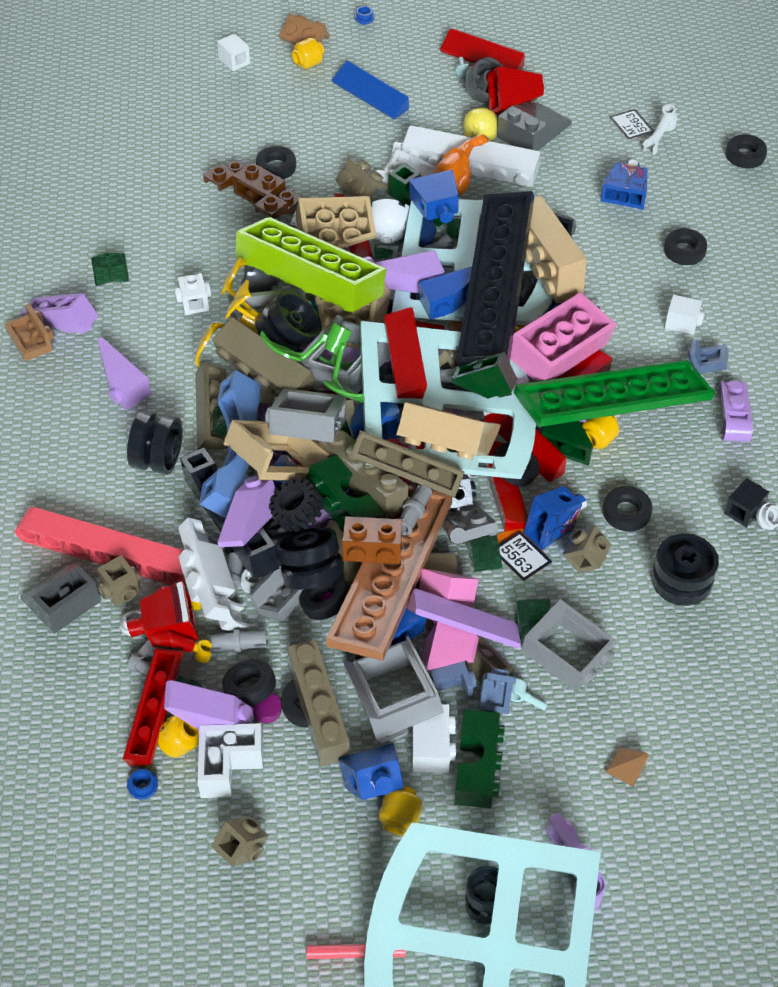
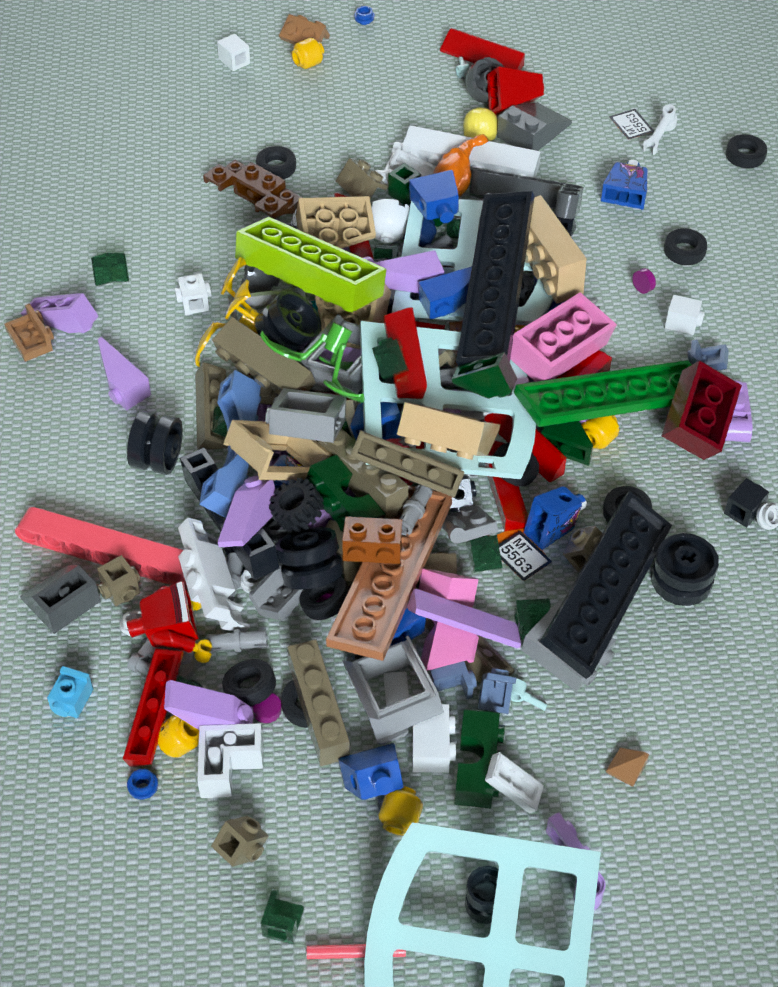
blue slope [332,60,409,119] -> none
none -> medium azure brick [47,666,93,719]
none -> clear green panel [260,888,304,945]
none -> clear green bracket [372,337,409,380]
none -> white sticker [384,671,409,707]
none -> dark grey beam [470,169,584,219]
none -> white plate [485,752,544,813]
none -> black plate [540,491,672,679]
none -> magenta tile [632,268,656,294]
none -> dark red brick [661,361,742,460]

